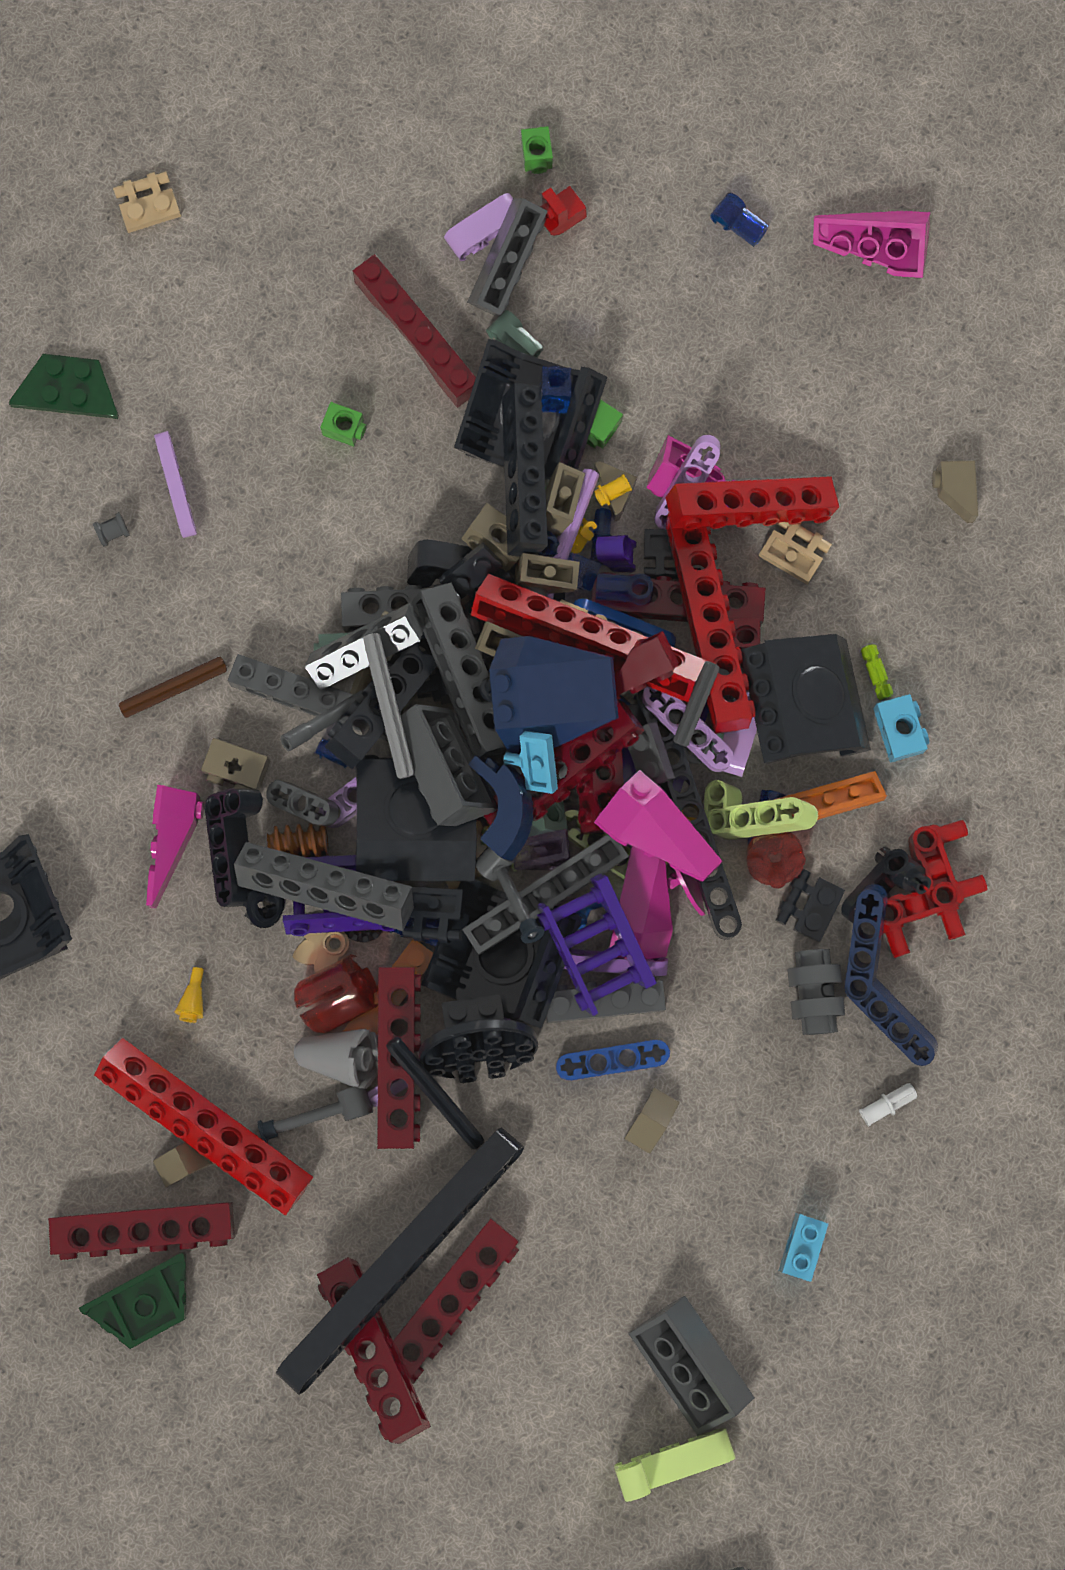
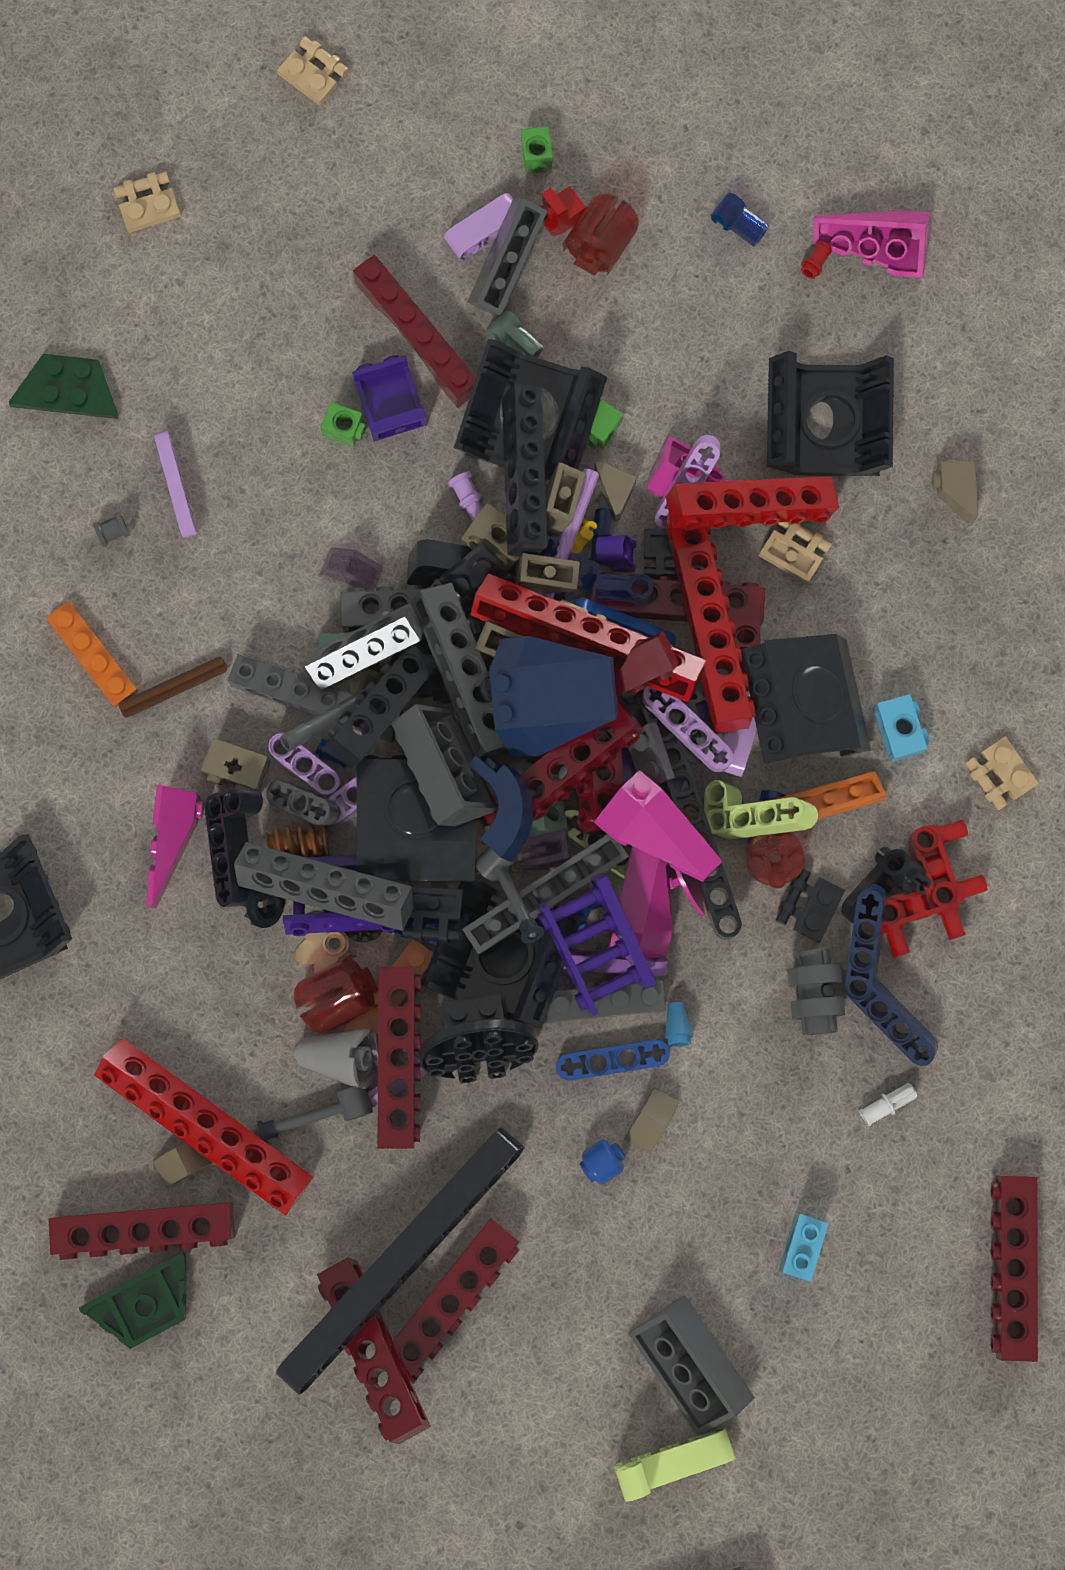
yellow cone [174,967,204,1023] -> none
light grey axle [363,633,414,778] -> none
black axle [386,1036,484,1150] -> none
medium azure plate [503,731,558,794] -> none
clear blue brick [539,366,571,413] -> none
yellow pin [593,474,632,506] -> none
dark grey axle [673,661,719,747] -> none
lime axle [861,644,893,700] -> none
none -> orange plate [46,601,138,708]
none -> lavender beam [268,733,342,798]
none -> tan plate [277,36,349,106]
none -> clear purple slope [320,548,384,591]
none -> dark purple panel [352,355,427,442]
none -> lavender pin [448,471,500,543]
none -> clear red cylinder [563,193,639,276]
none -> blue head [580,1139,626,1184]
none -> dark azure cone [664,1002,694,1047]
none -> black panel [767,350,894,476]
none -> red pin [801,241,832,279]
none -> tan plate [965,736,1039,811]
none -> dark red brick [990,1175,1038,1362]

